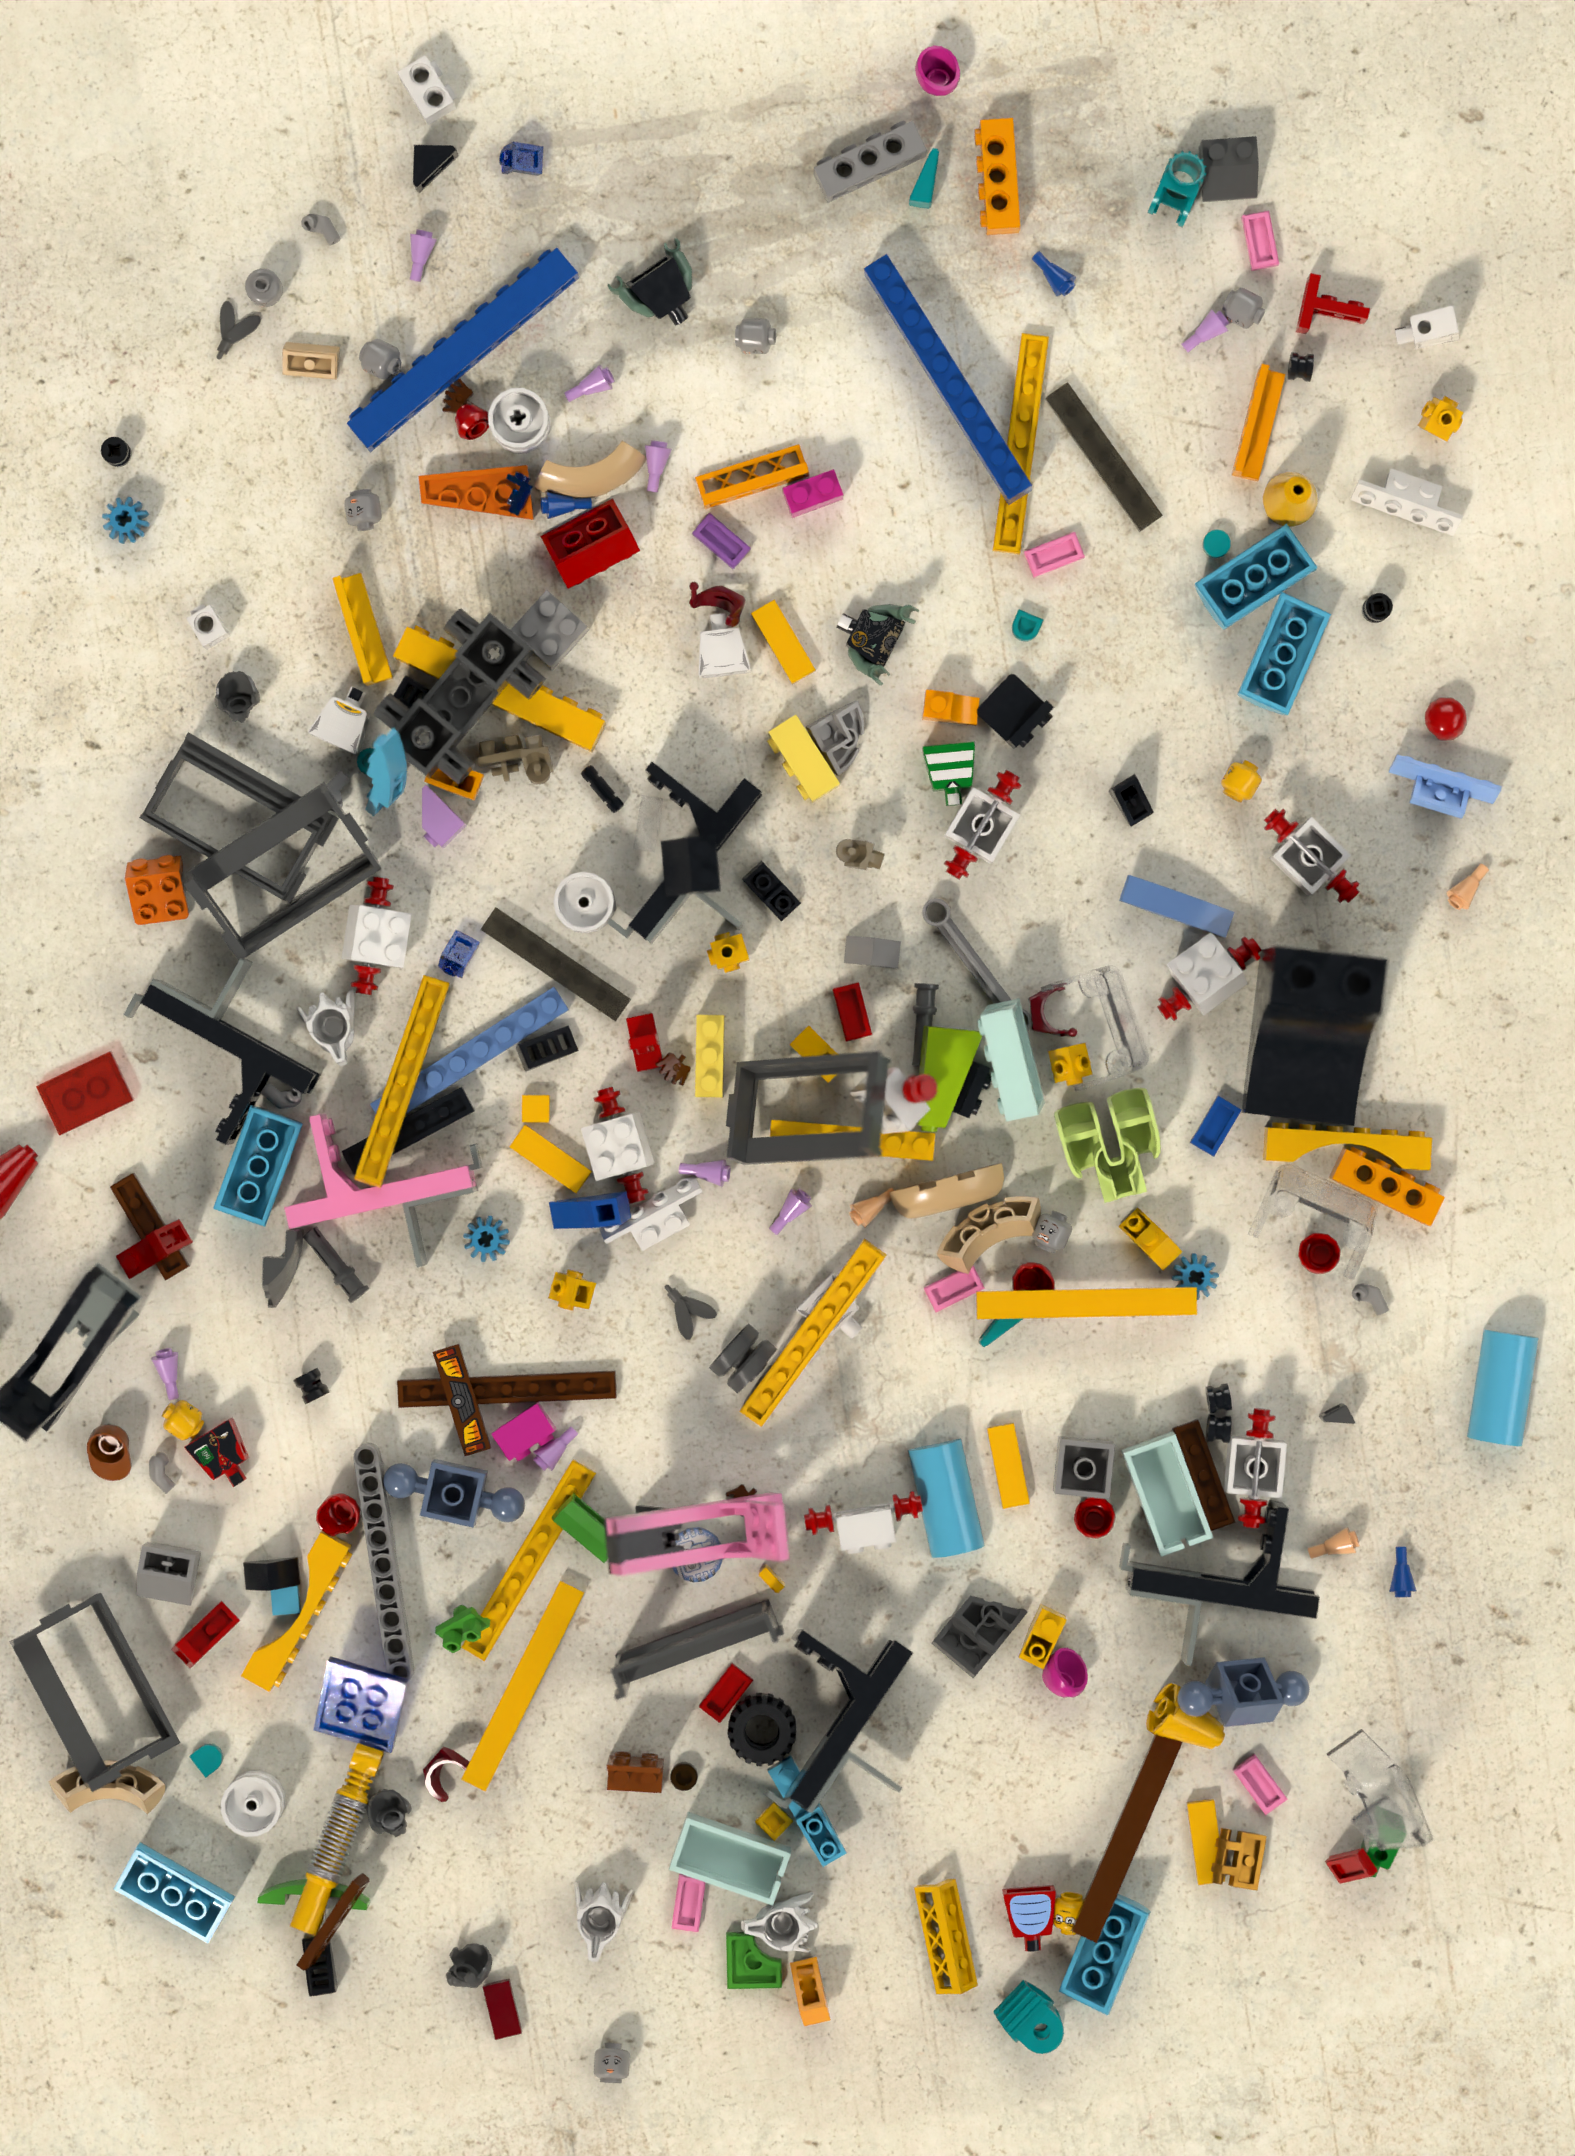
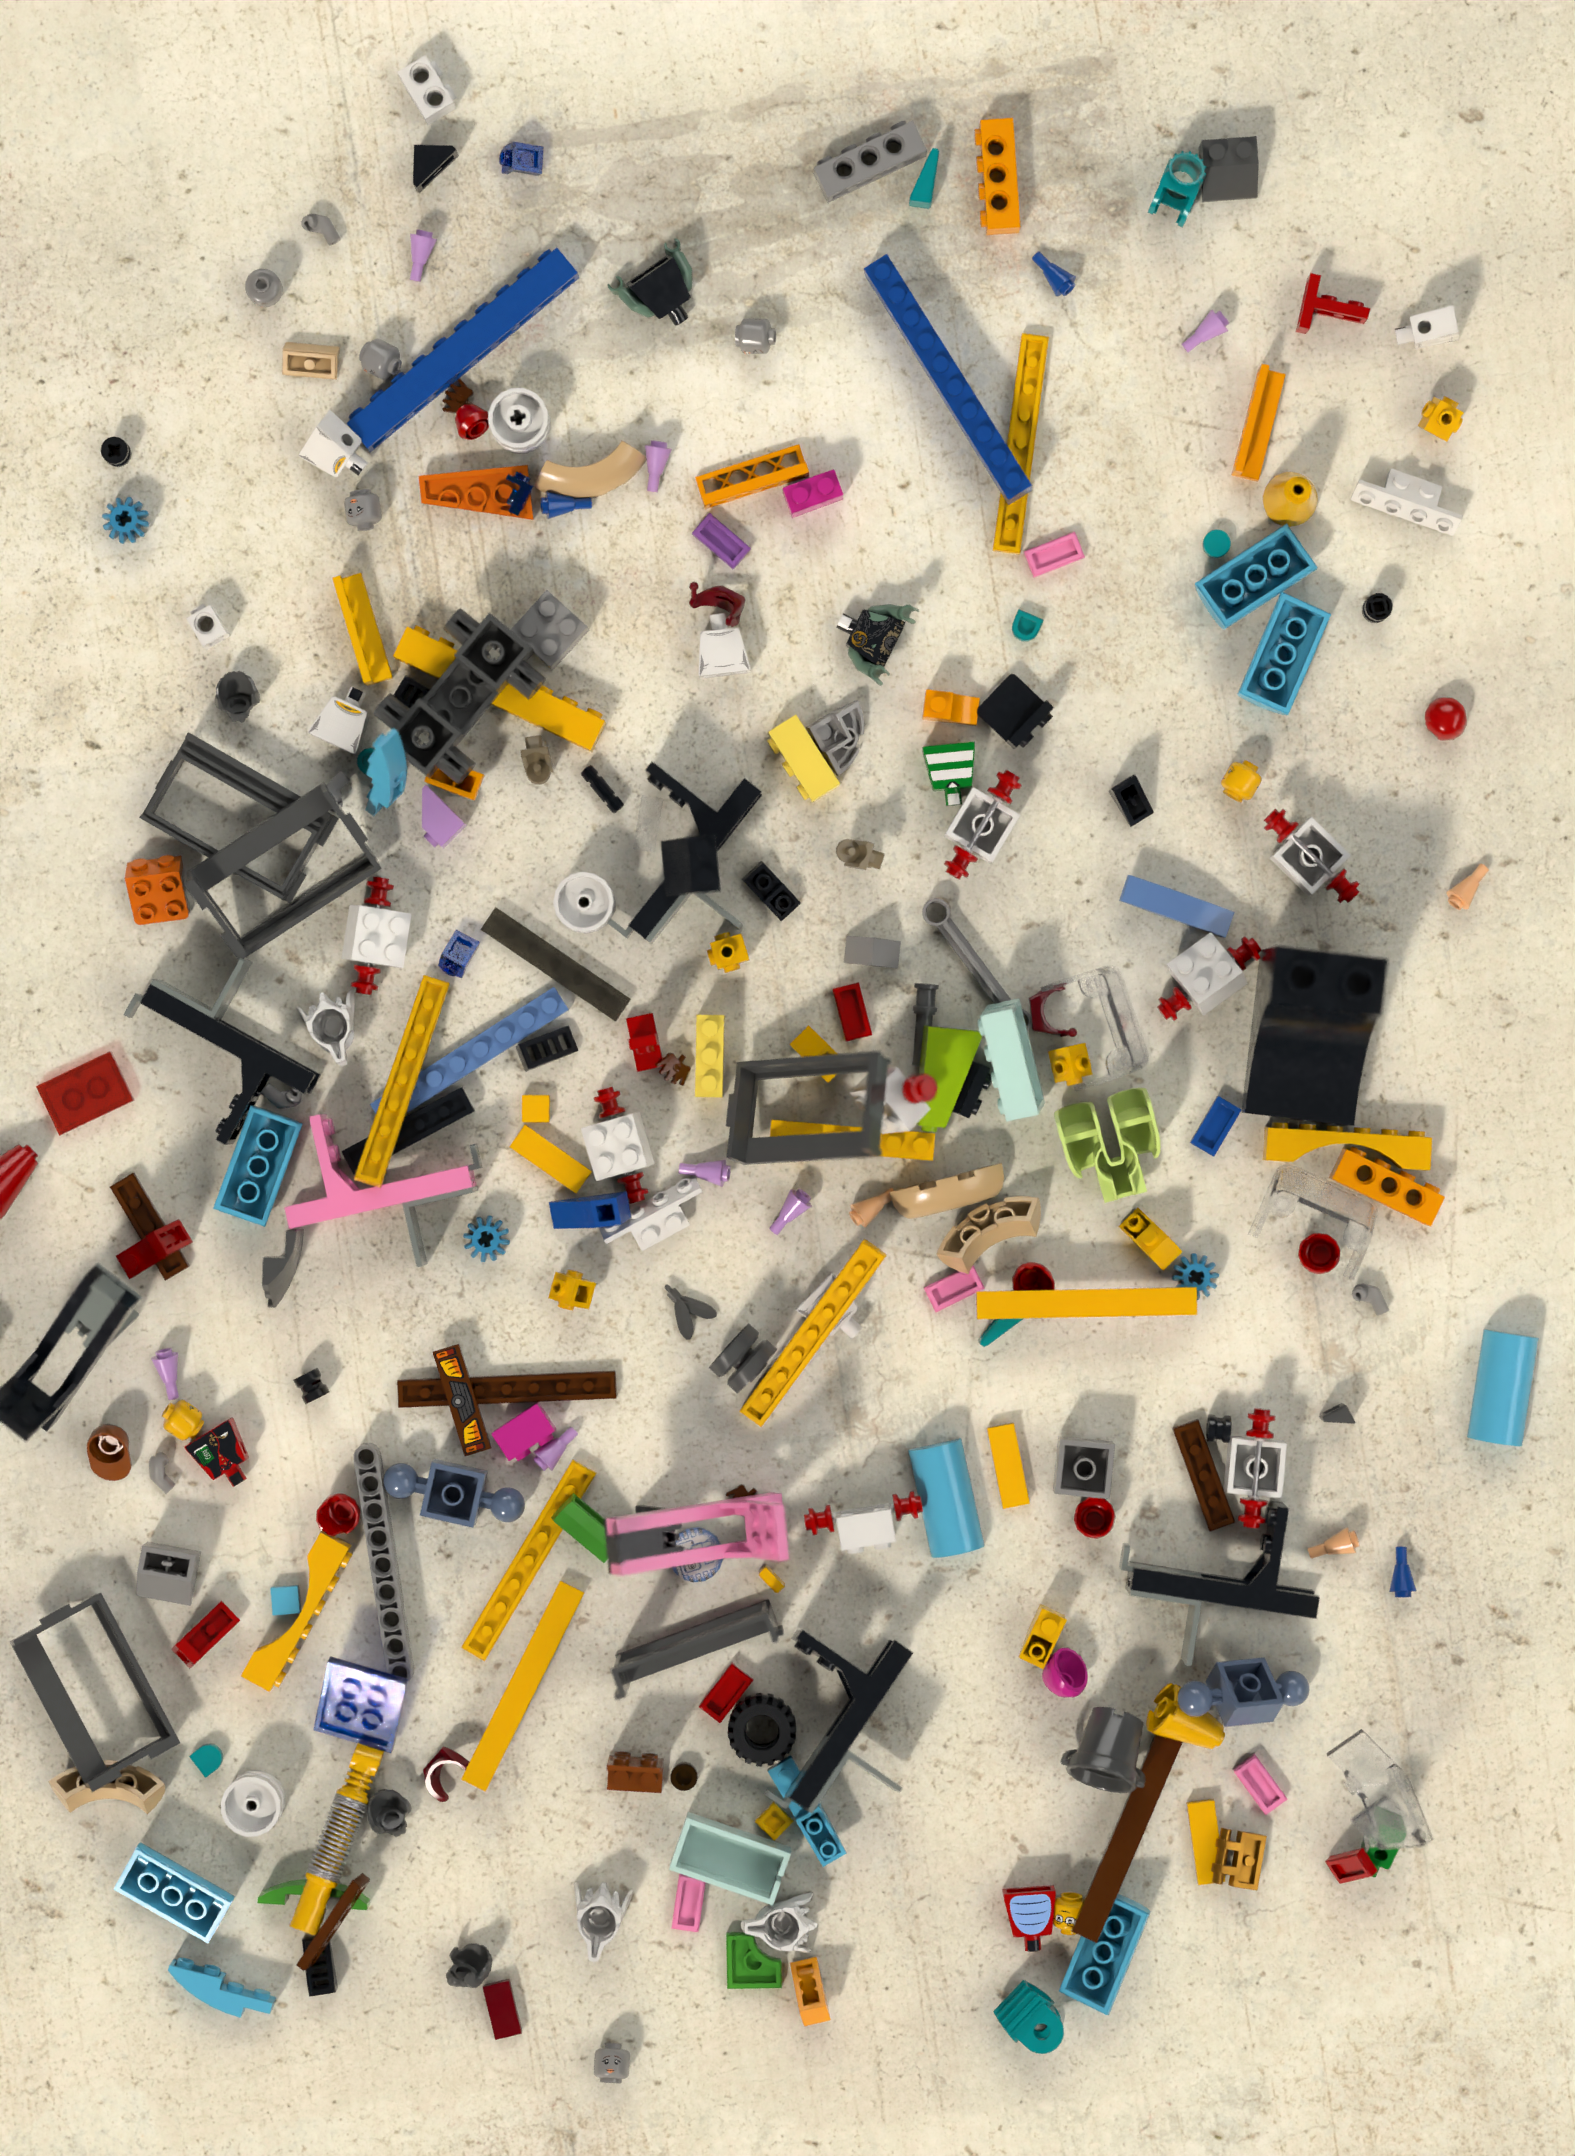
dark grey piece [217,301,261,360] -> none
black slope [243,1557,301,1591] -> none
dark grey pin [303,1226,370,1304] -> none
bright green hips [435,1605,490,1653] -> none
dark tan hips [477,735,526,782] -> none
red slope [540,499,640,589] -> none
lavender cone [564,365,615,402] -> none
yellow tile [751,600,816,685] -> none
yellow fence [914,1879,978,1994] -> none
dark pink hat [915,45,960,96] -> none
dark grey slope [931,1596,1028,1678] -> none
light grey head [1032,1211,1072,1253] -> none
clear smoke tile [1045,382,1163,532] -> none
light aqua piece [1121,1432,1213,1557] -> none
black wheel [1205,1383,1232,1414] -> none
light grey head [1222,288,1265,329] -> none
bright pink tile [1241,211,1279,271] -> none
black wheel [1288,352,1314,382] -> none
light blue bracket [1389,754,1502,819] -> none
none -> medium azure slope [168,1958,276,2018]
none -> white torso [298,410,368,477]
none -> dark grey piece [1061,1707,1146,1793]

